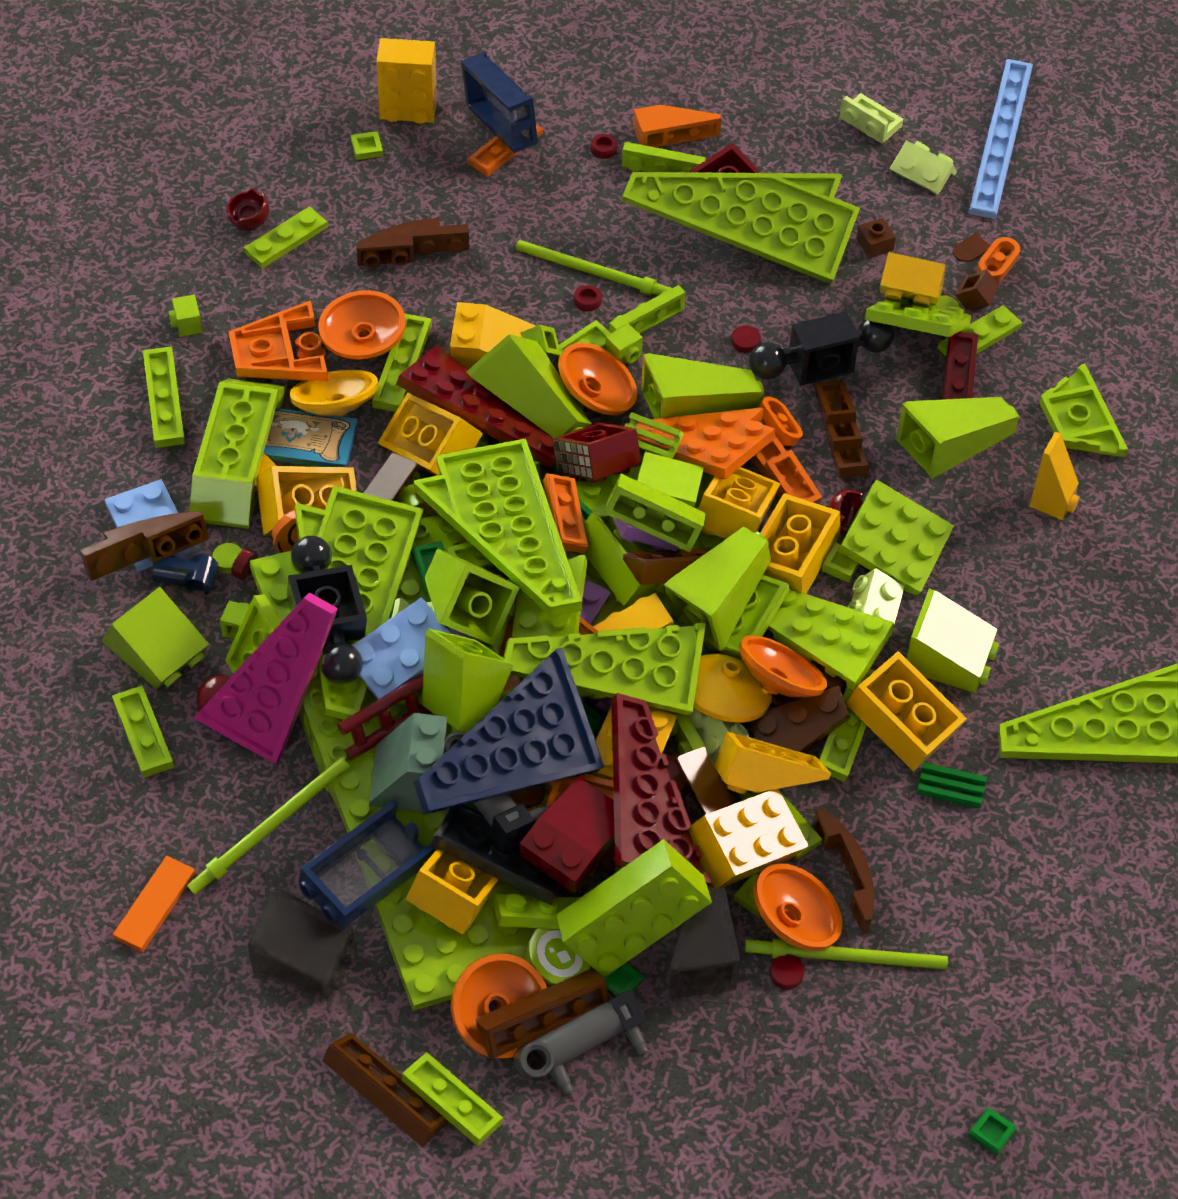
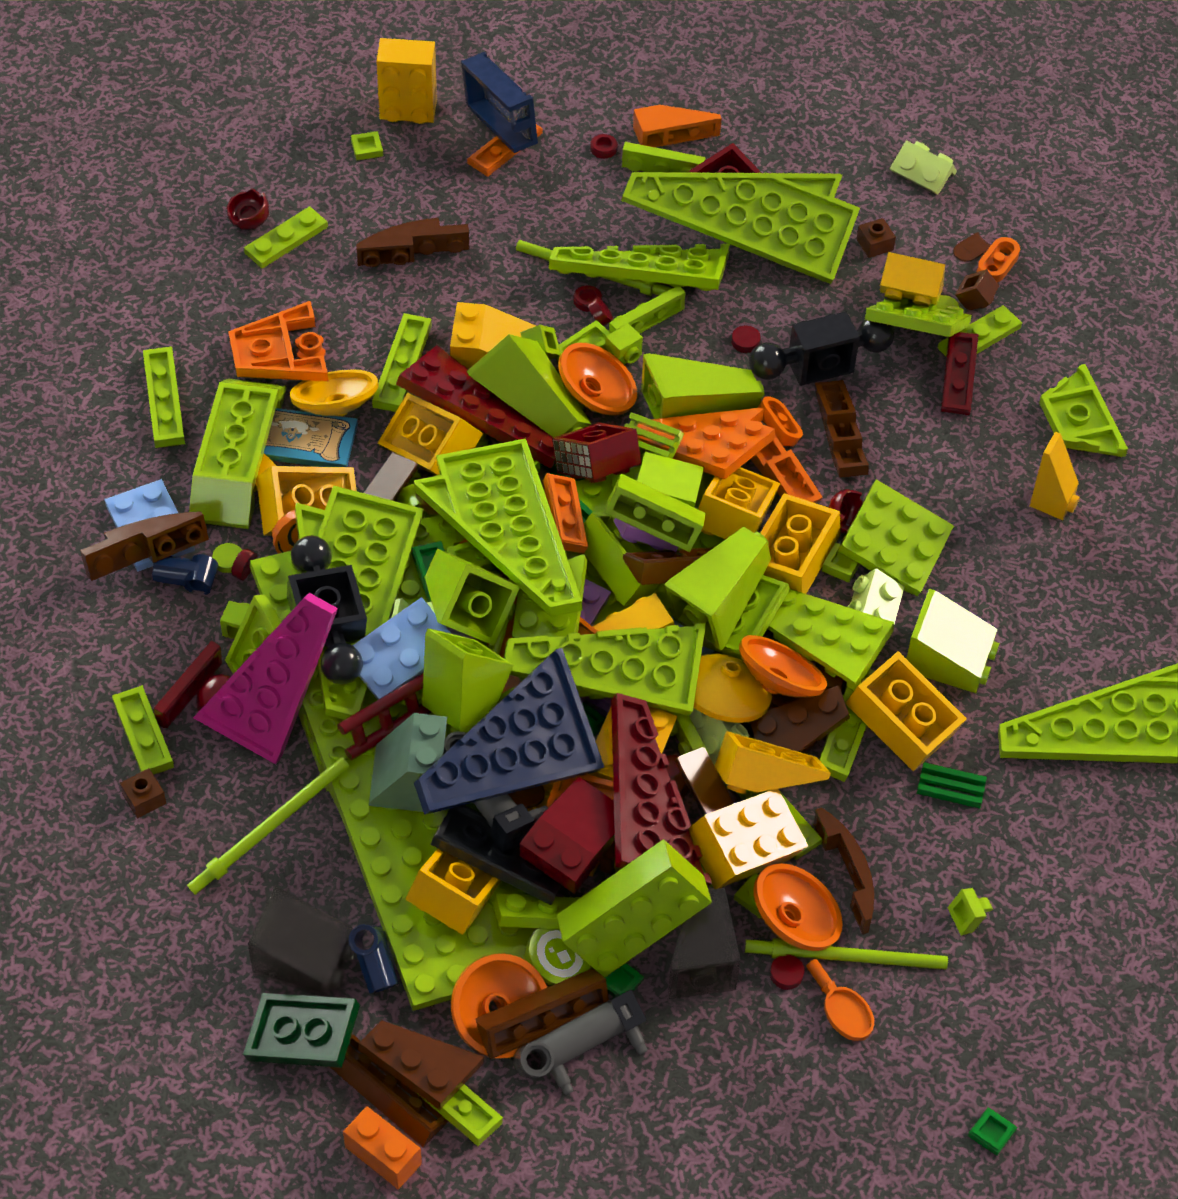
lime slope [101,587,209,690] -> none
orange tile [113,855,196,953] -> none
lime plate [168,294,202,337] -> none
door [299,800,437,931] -> none
orange dish [318,290,406,359] -> none
yellowish green bracket [840,93,903,144] -> none
lime slope [896,397,1019,479] -> none
light blue tile [969,59,1033,219] -> none
none -> reddish brown plate [120,768,167,819]
none -> dark red tile [154,641,223,728]
none -> plate [243,993,360,1068]
none -> orange brick [343,1106,422,1190]
none -> dark blue piece [349,924,399,994]
none -> reddish brown wing [358,1020,485,1110]
none -> lime wing [549,244,730,291]
none -> dark red tile [588,297,613,326]
none -> orange piece [806,959,874,1041]
none -> lime tile [947,888,993,936]

